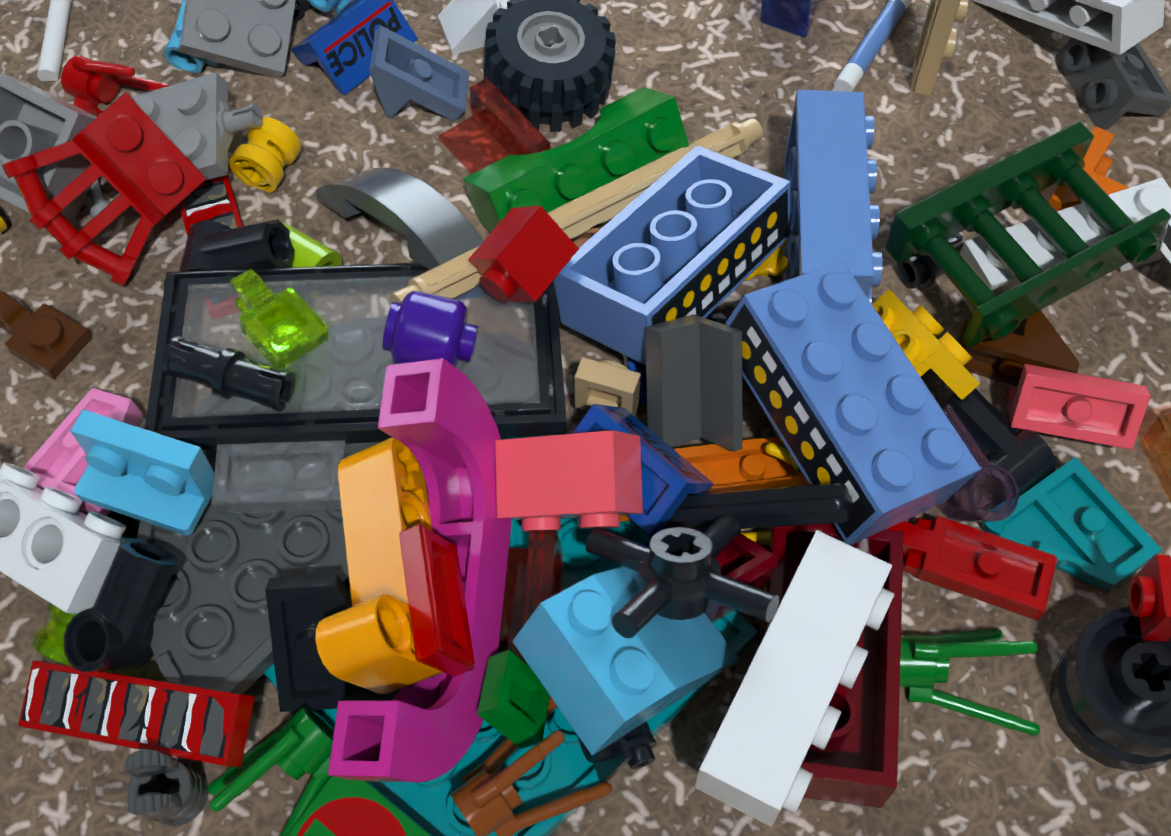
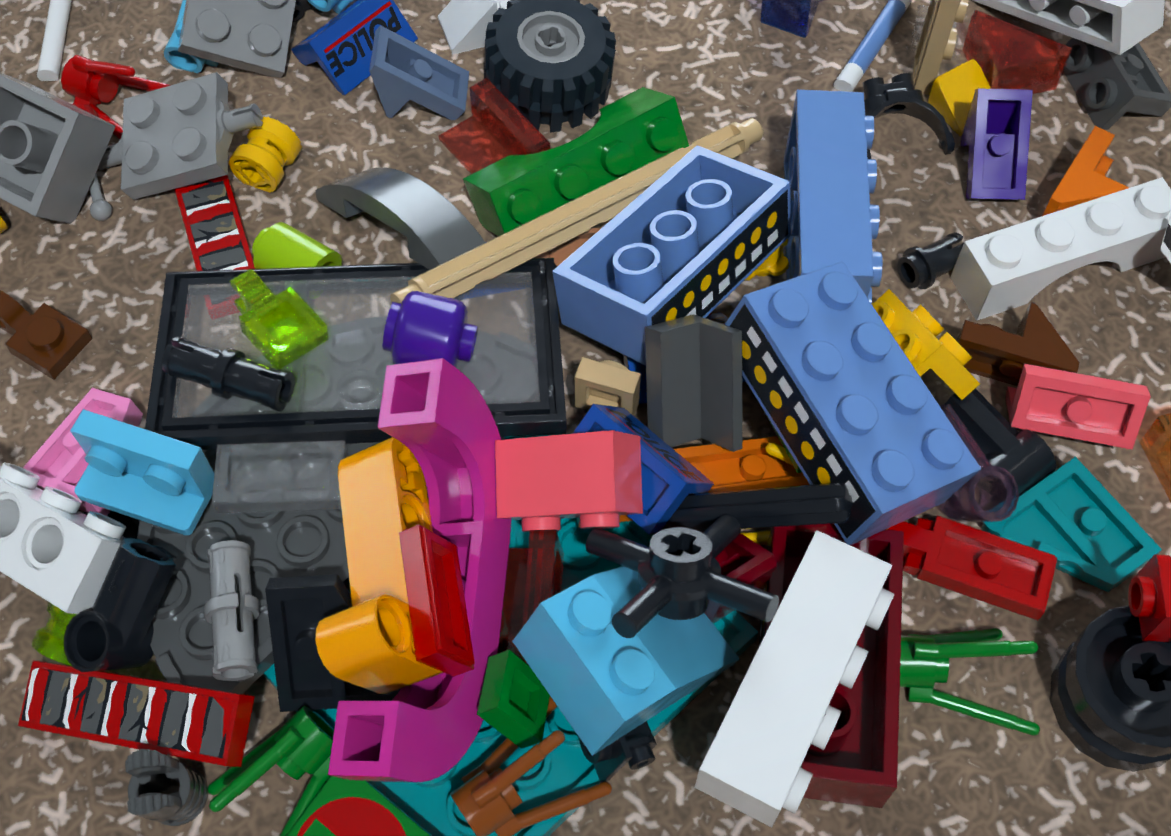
red plate [2,92,207,287] -> none
black piece [178,219,295,272] -> none
red brick [468,206,579,302] -> none
dark green fence [885,121,1171,348] -> none
none -> light grey pin [204,540,260,681]
none -> black helmet [863,73,955,159]
none -> yellow slope [927,59,991,136]
none -> dark purple slope [960,88,1033,200]
none -> clear red slope [963,10,1072,94]

